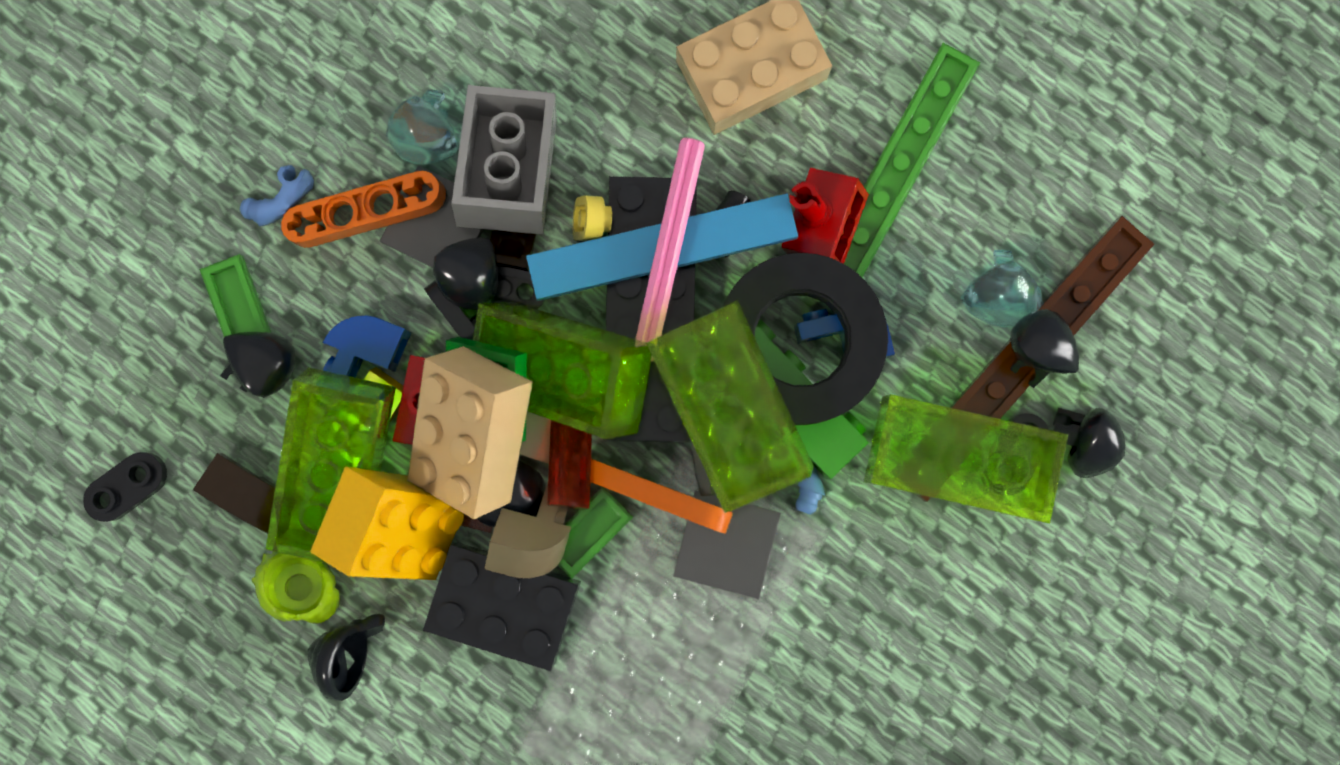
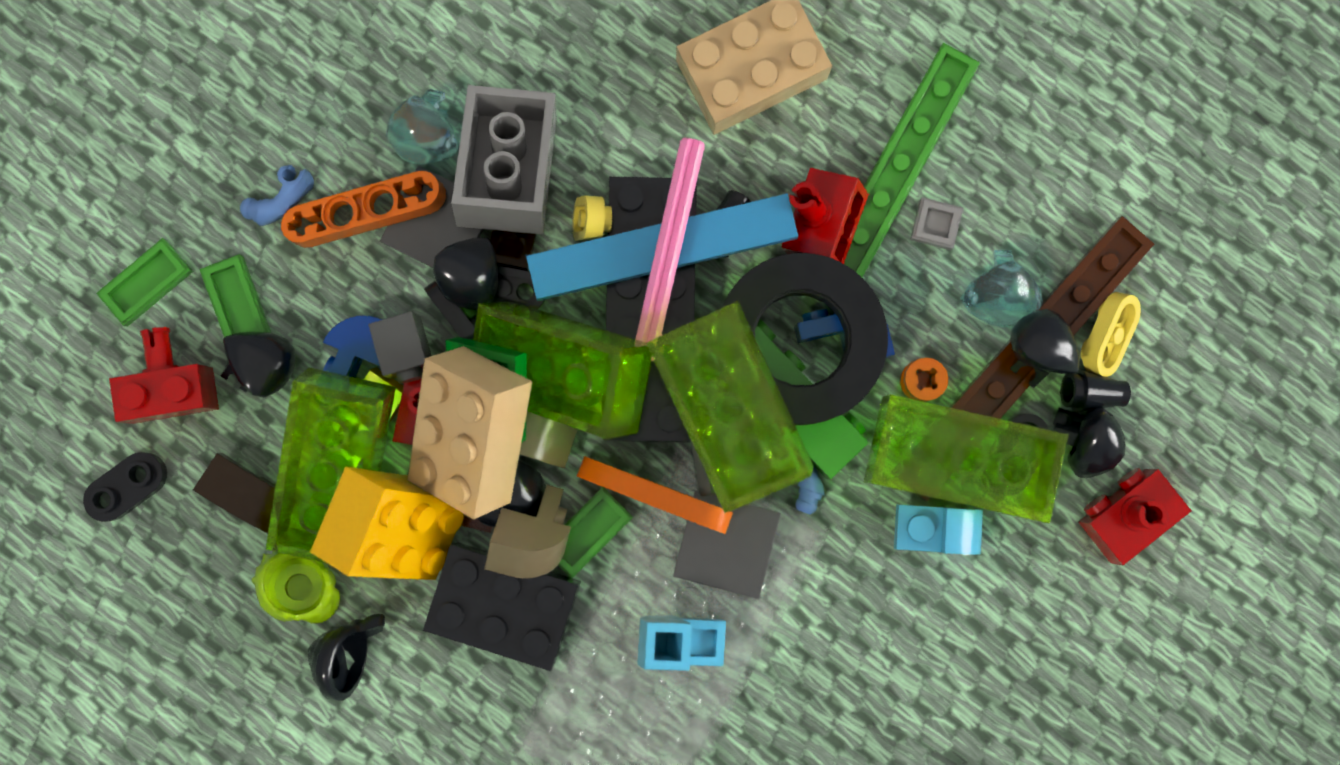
clear red tile [547,415,592,509] -> none
none -> bright green tile [96,238,193,327]
none -> red brick [109,327,219,424]
none -> dark grey brick [368,311,432,384]
none -> medium azure brick [637,615,726,671]
none -> medium azure brick [894,504,983,555]
none -> orange wheel [900,357,949,402]
none -> light grey tile [910,197,963,250]
none -> black cone [1060,369,1131,412]
none -> red brick [1078,468,1192,566]
none -> light yellow plate [1081,292,1141,377]

